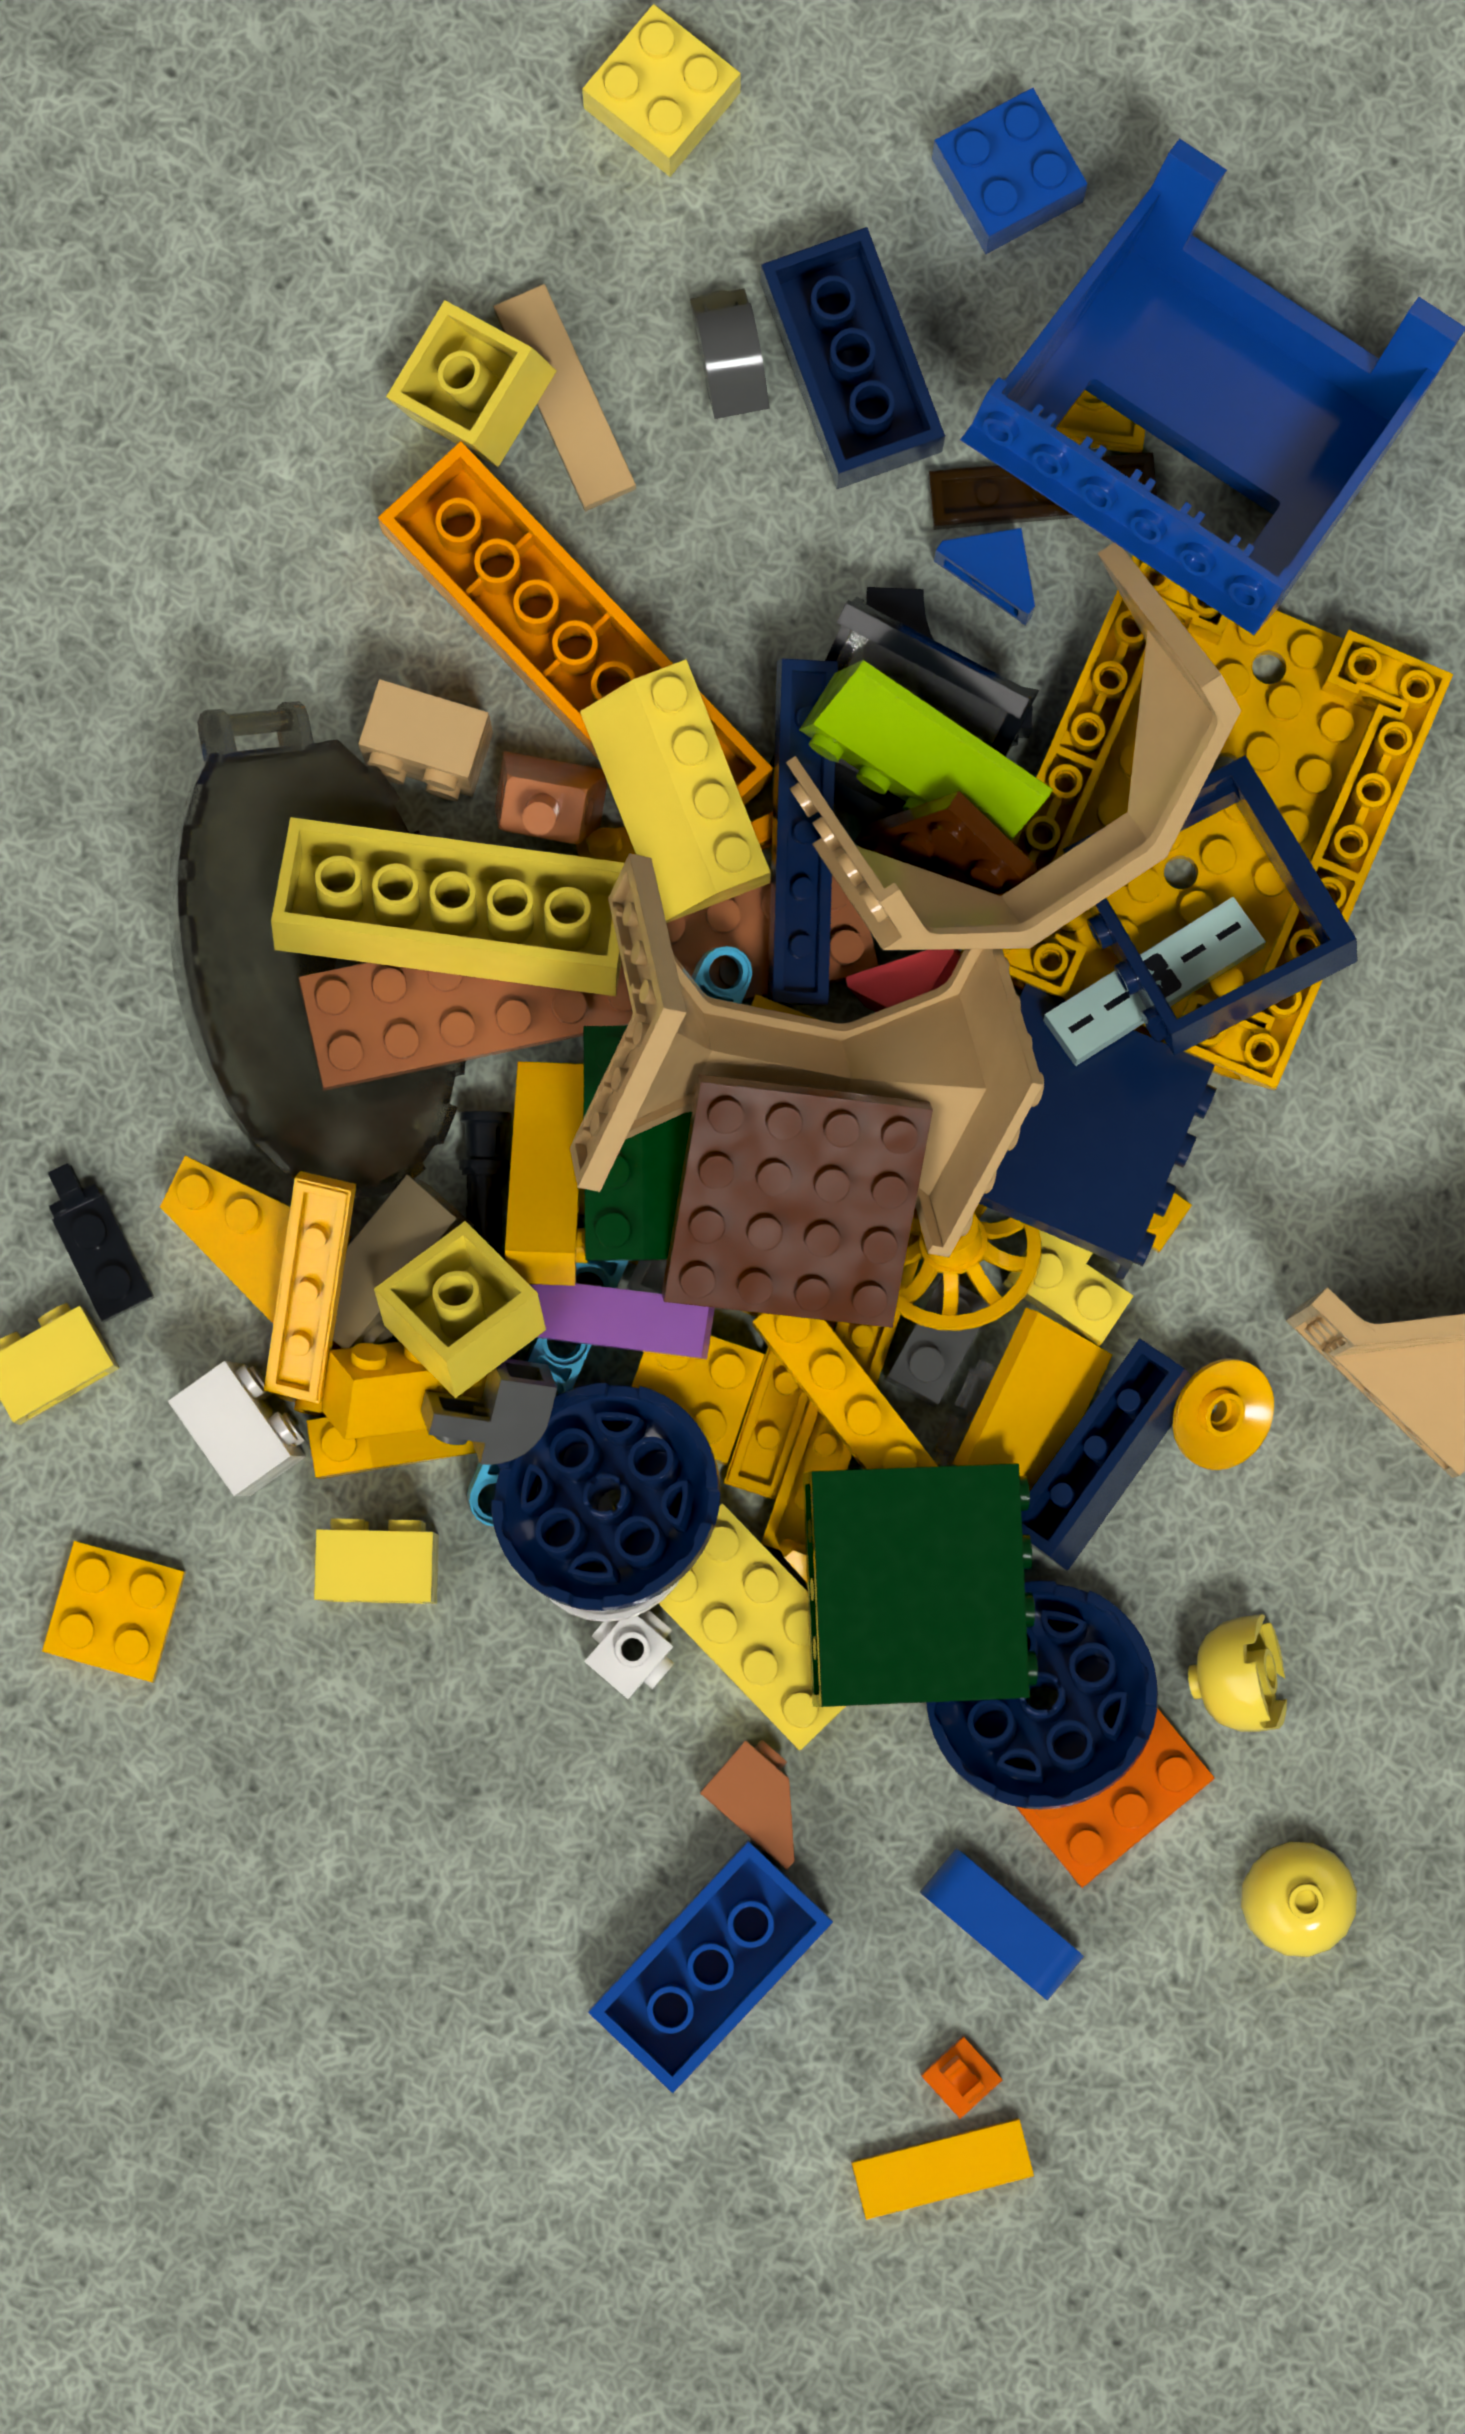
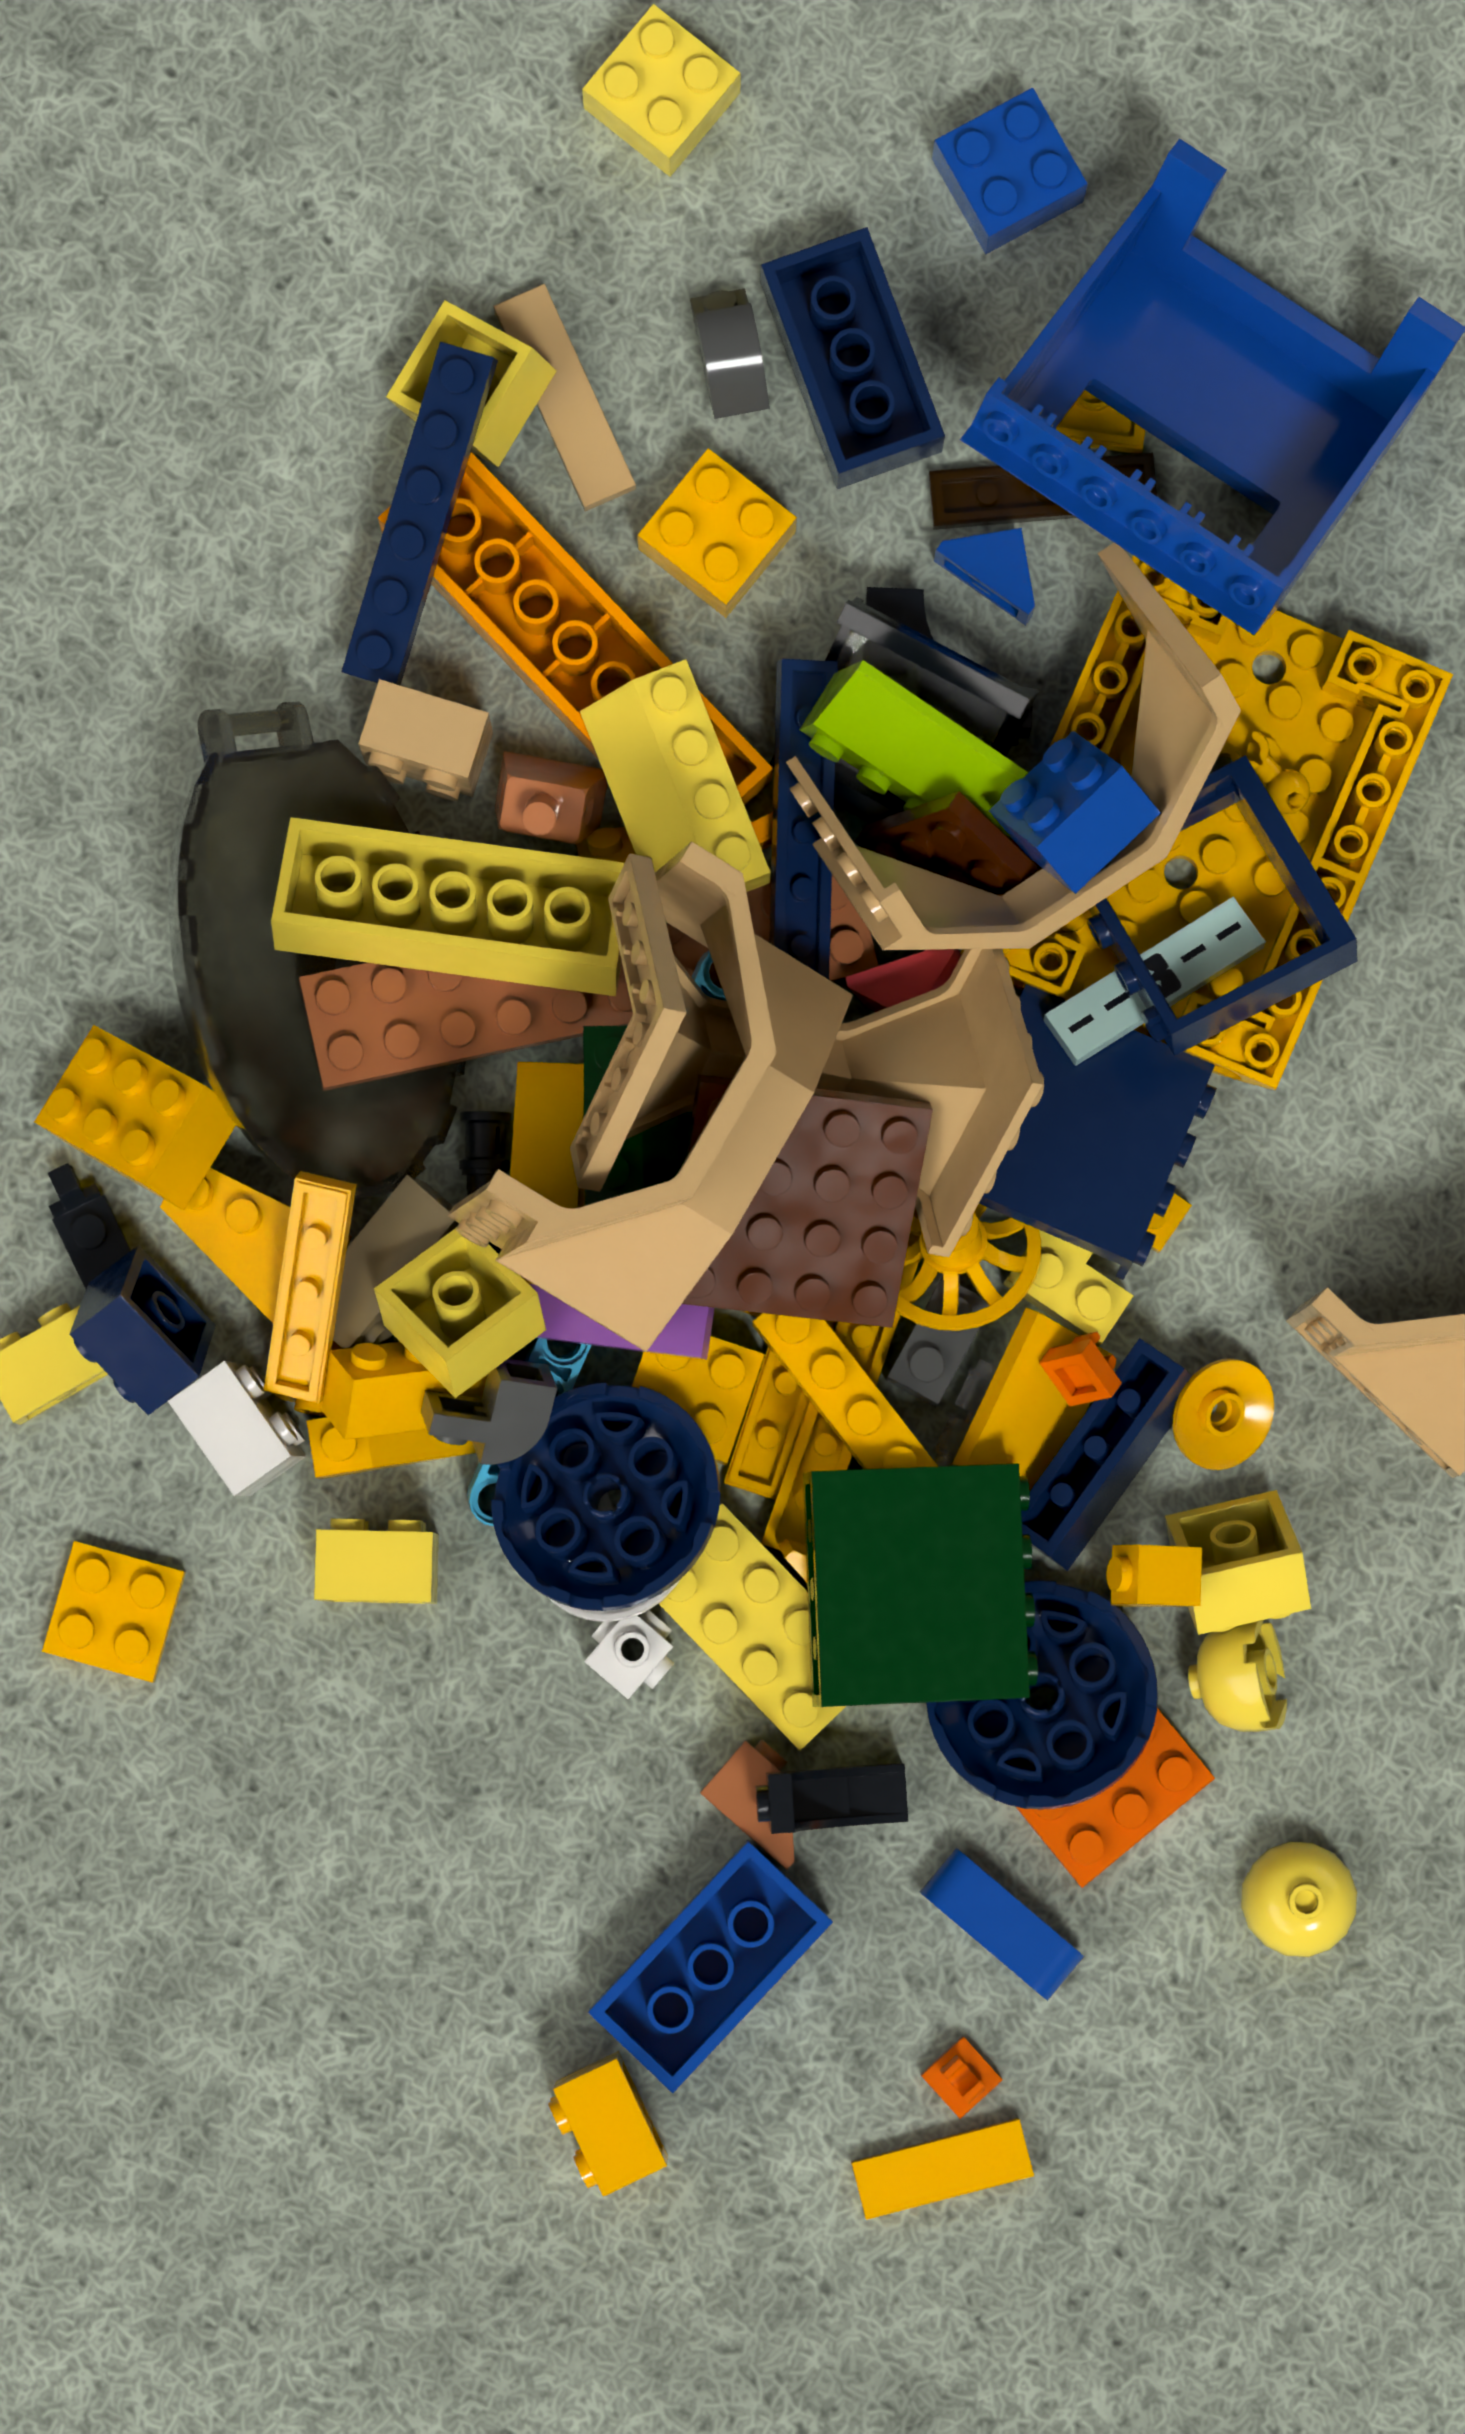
none -> yellow brick [34,1025,244,1210]
none -> dark blue brick [69,1245,216,1415]
none -> dark blue plate [341,342,498,686]
none -> tan panel [447,841,853,1352]
none -> yellow brick [548,2051,668,2197]
none -> yellow brick [637,448,797,618]
none -> black arch [755,1763,909,1834]
none -> blue brick [989,731,1161,894]
none -> orange tile [1039,1332,1122,1406]
none -> yellow slope [1106,1544,1202,1607]
none -> light yellow brick [1165,1490,1311,1635]
none -> yellow arm [1230,731,1311,814]

